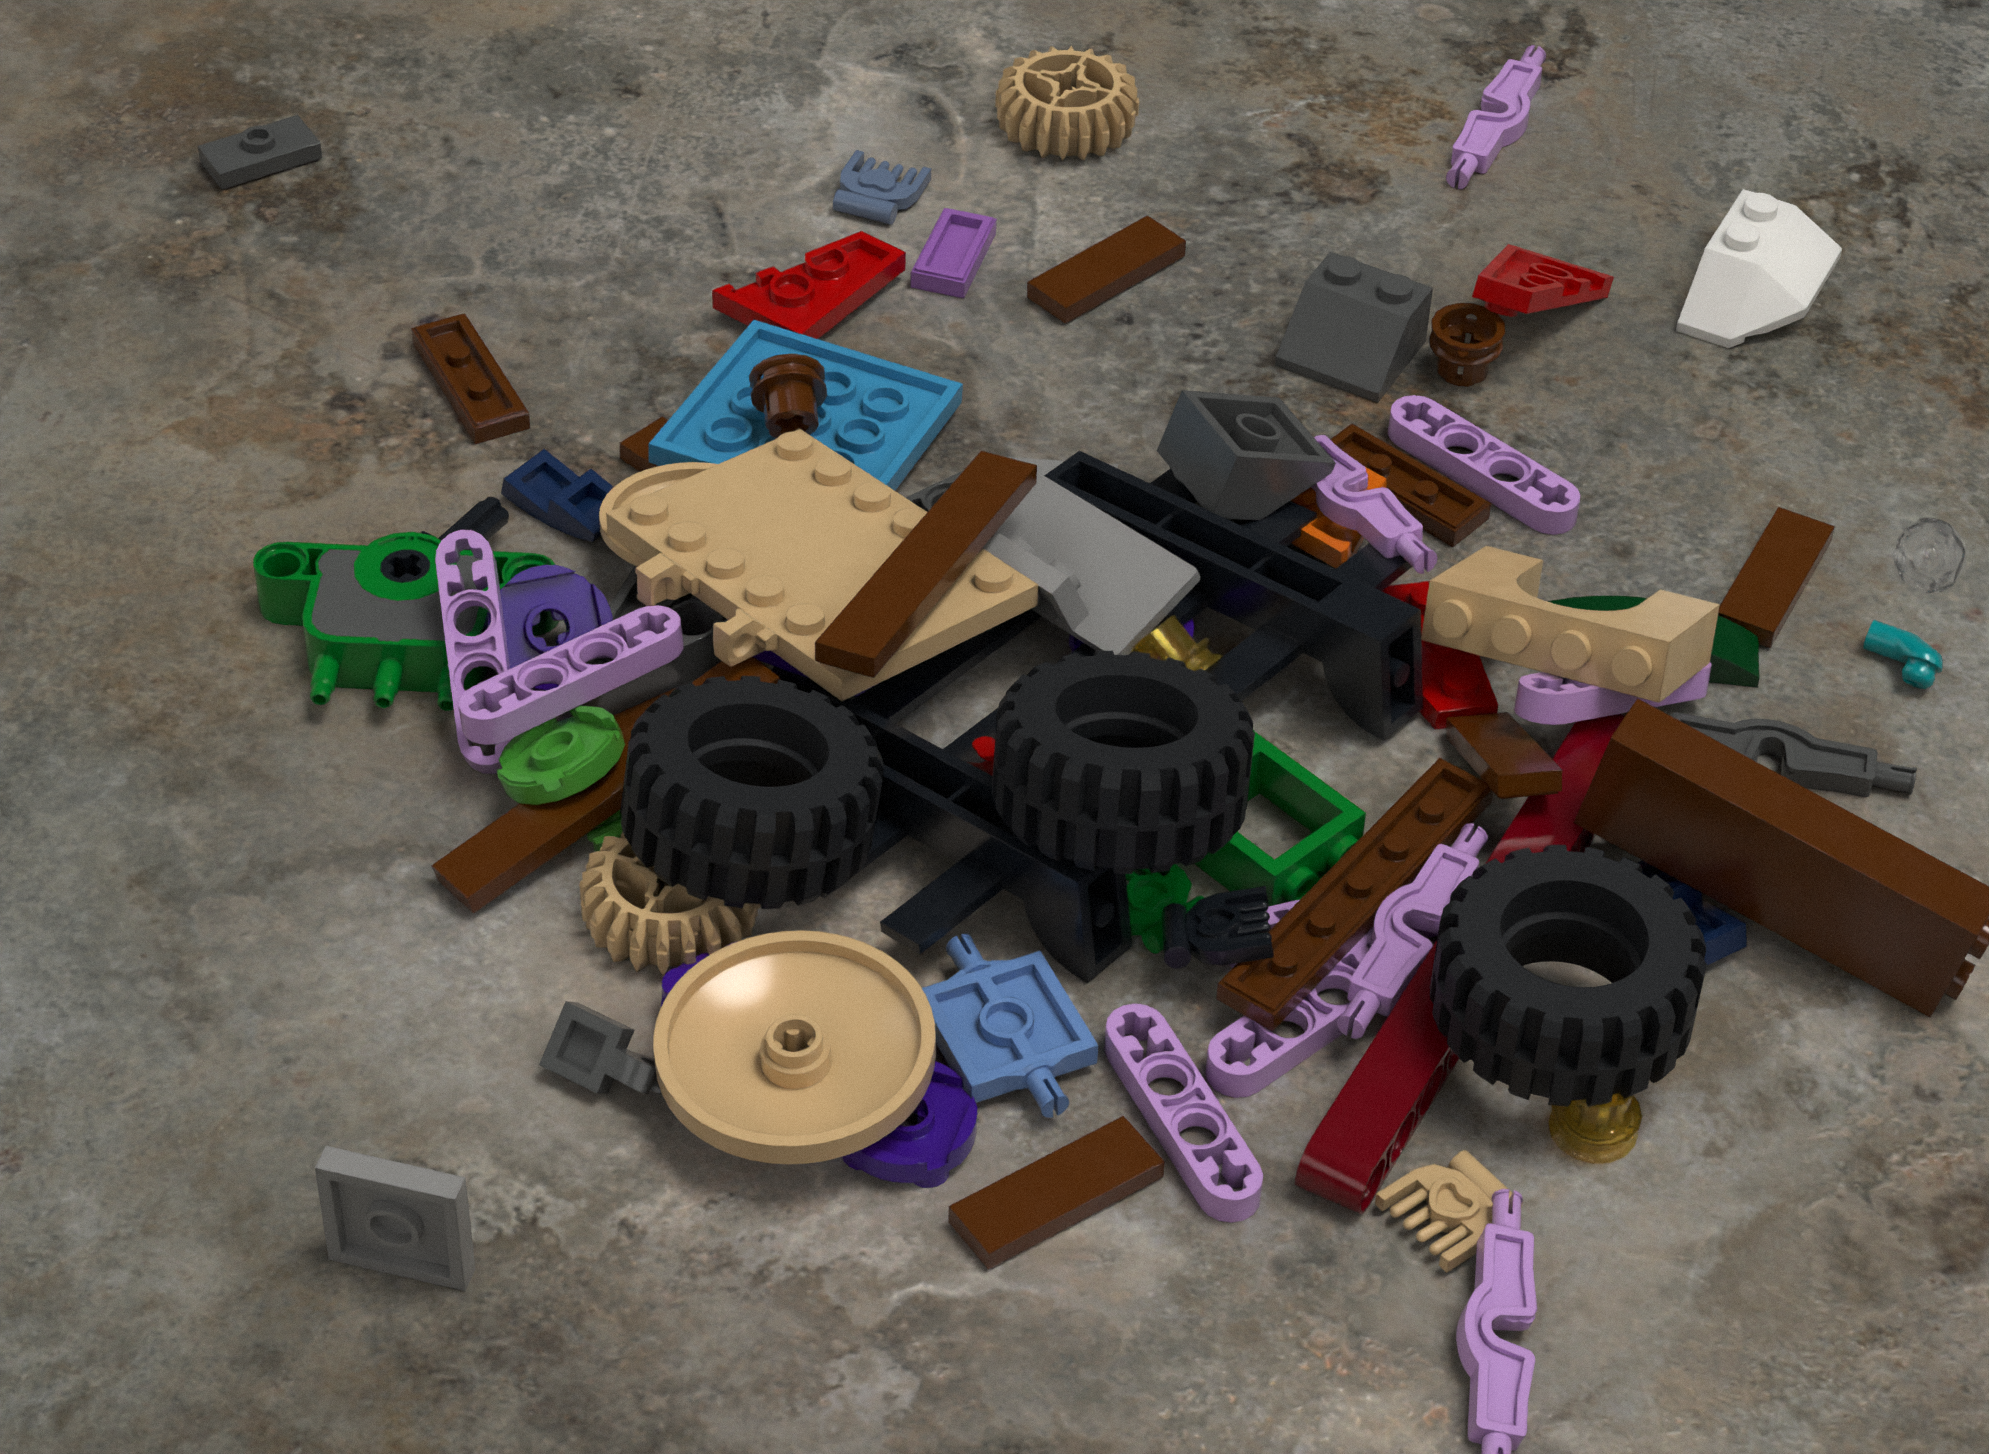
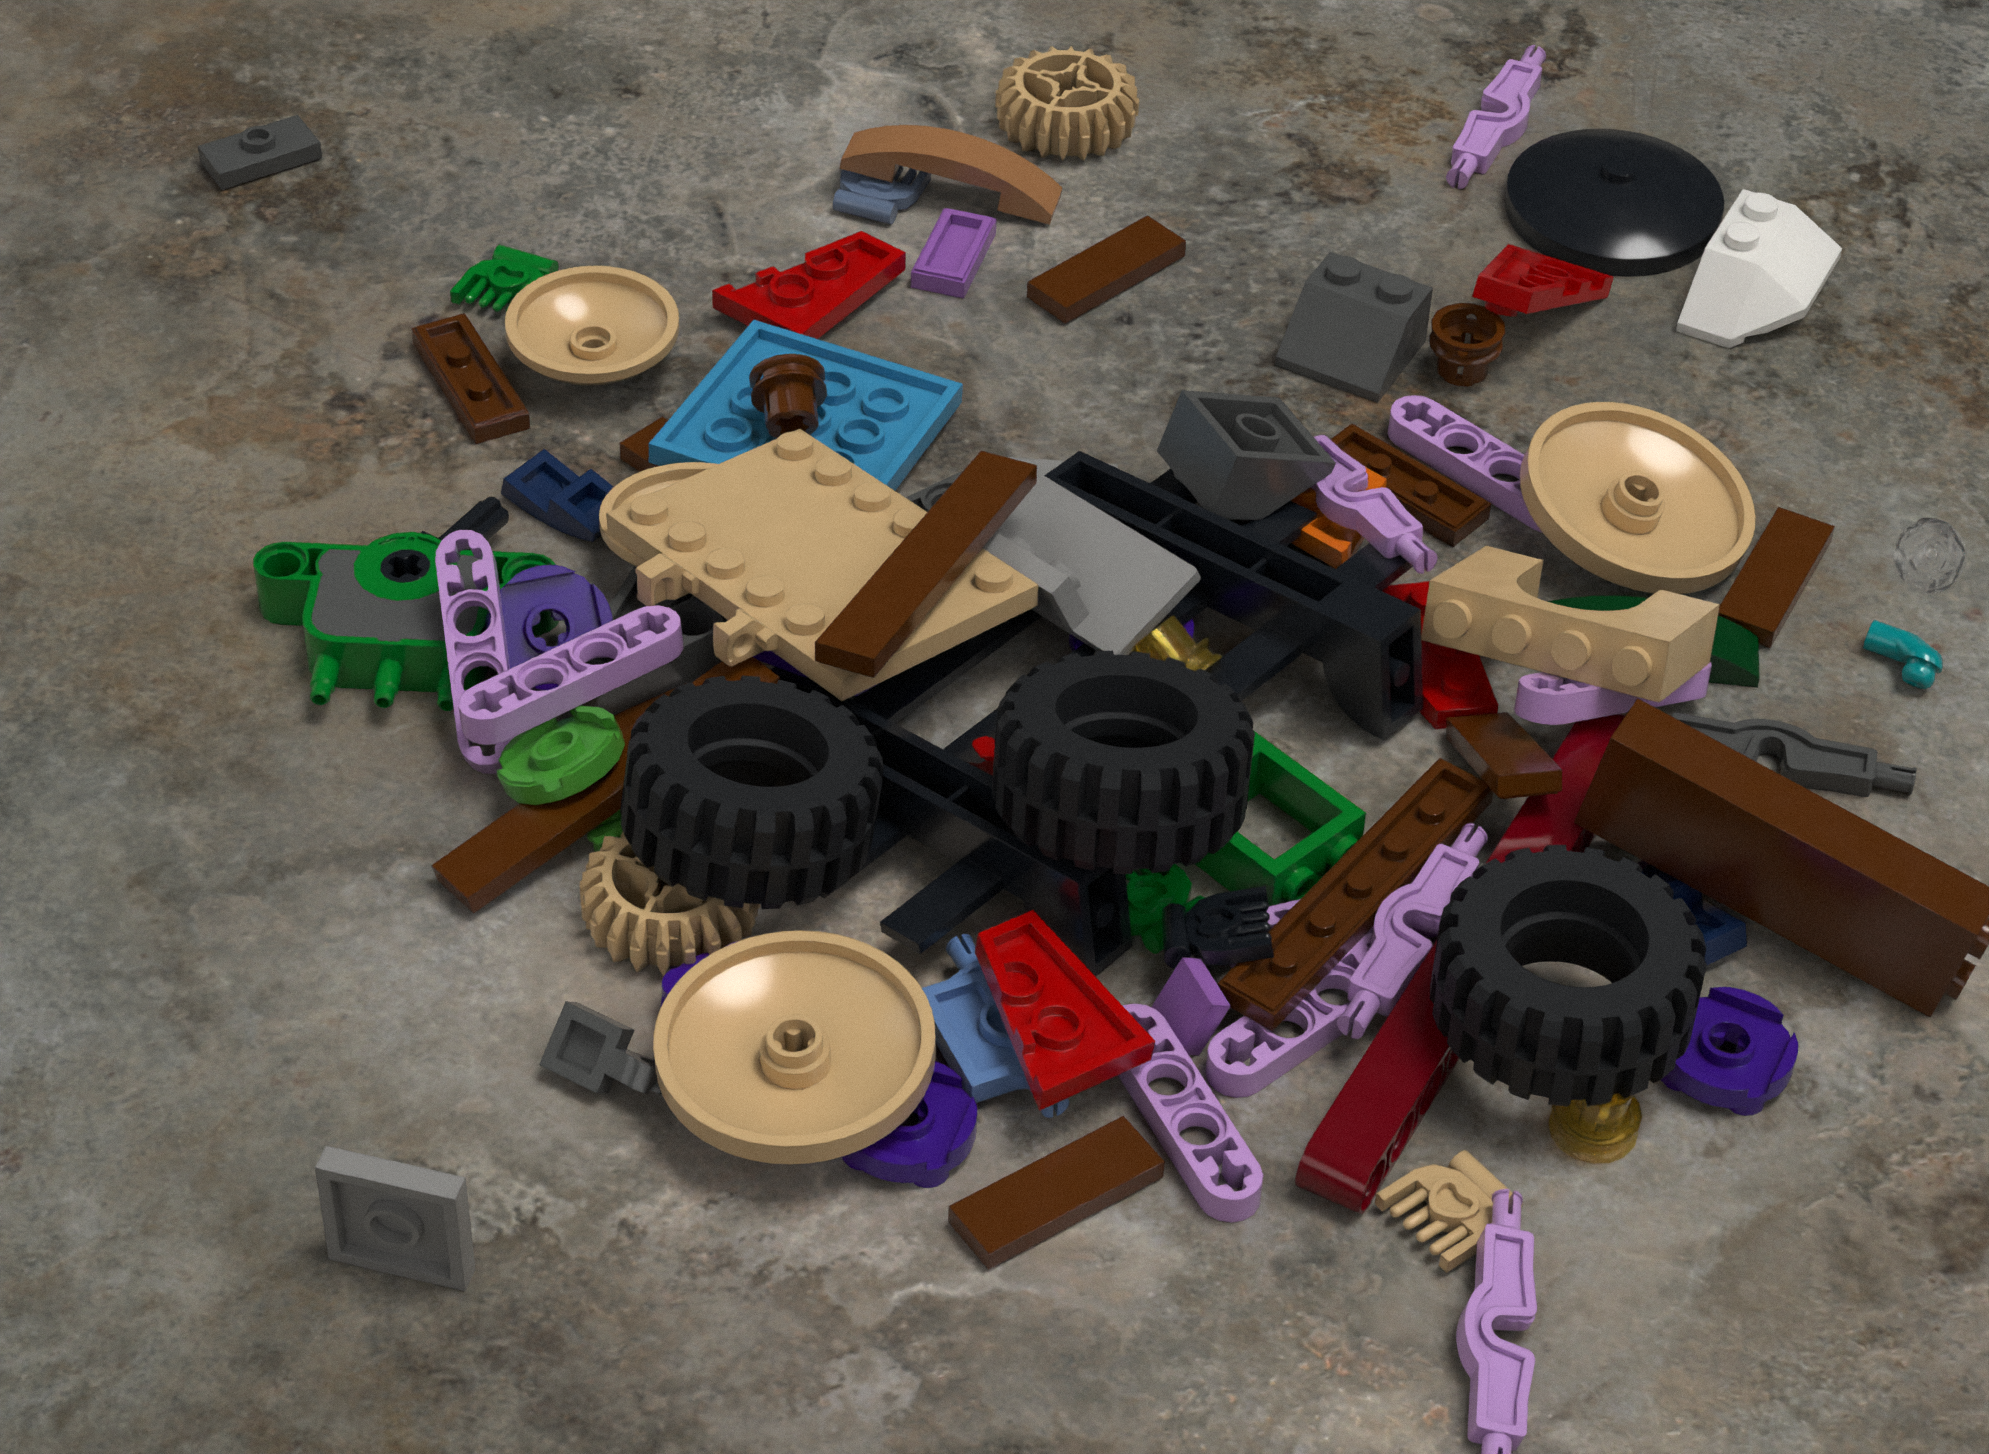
none -> green piece [450,245,559,312]
none -> tan dish [505,266,679,385]
none -> medium nougat slope [840,125,1063,225]
none -> red wing [975,910,1155,1111]
none -> medium lavender tile [1151,957,1231,1055]
none -> black dish [1504,129,1724,277]
none -> tan dish [1520,402,1756,594]
none -> dark purple plate [1661,987,1798,1116]

